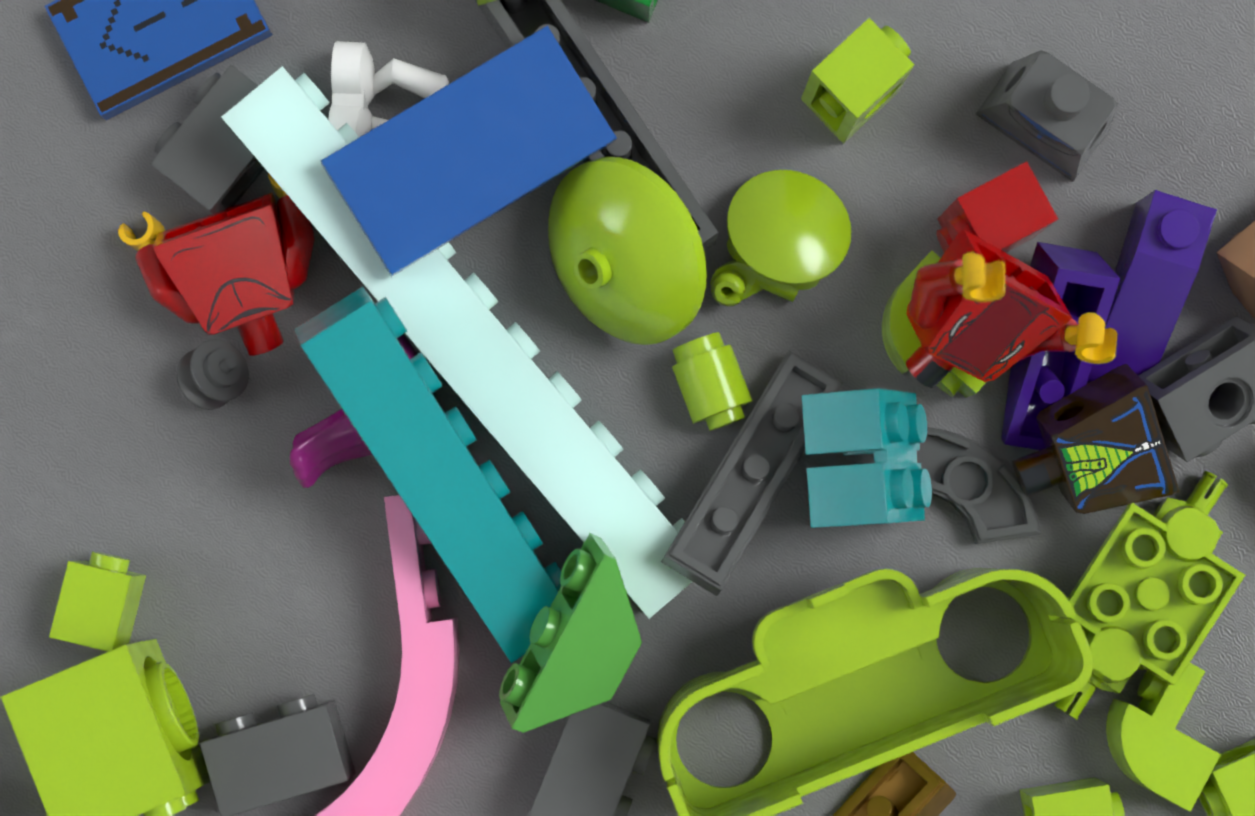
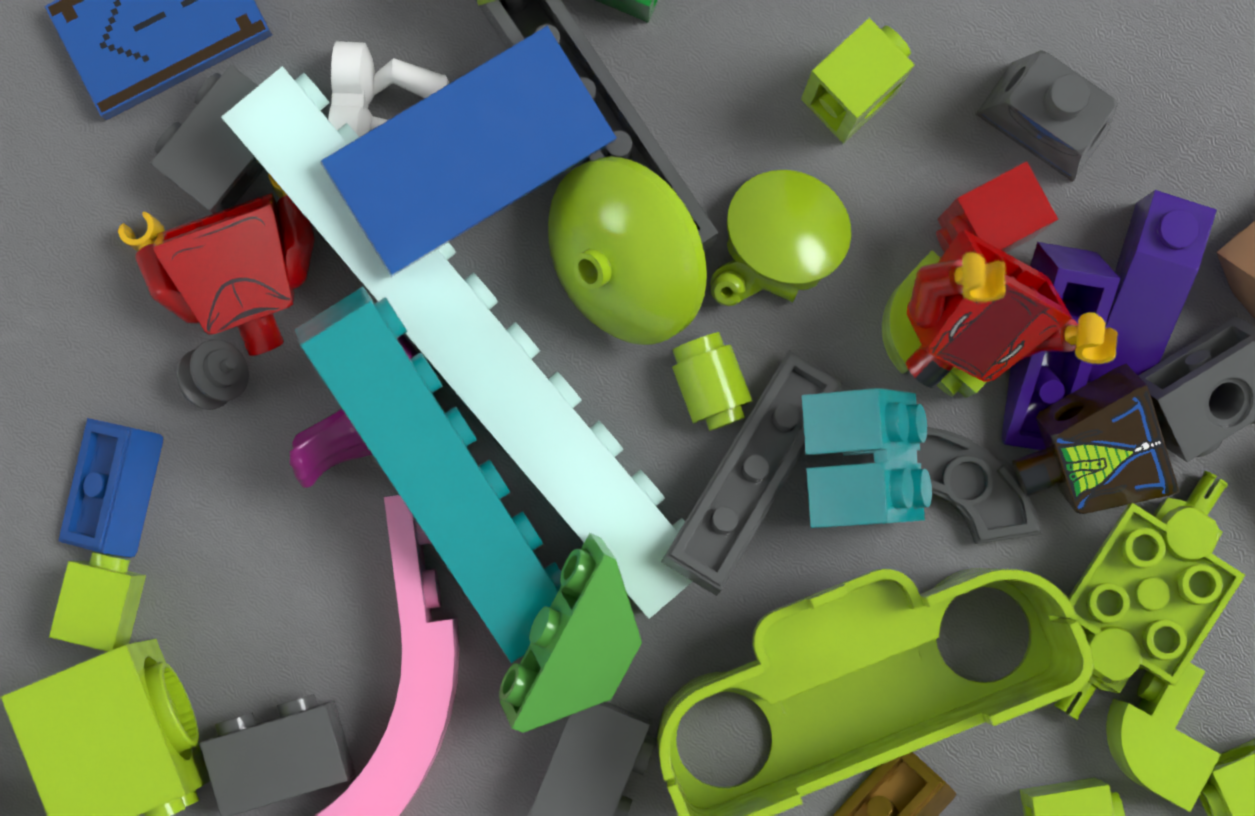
none -> blue slope [58,418,163,558]

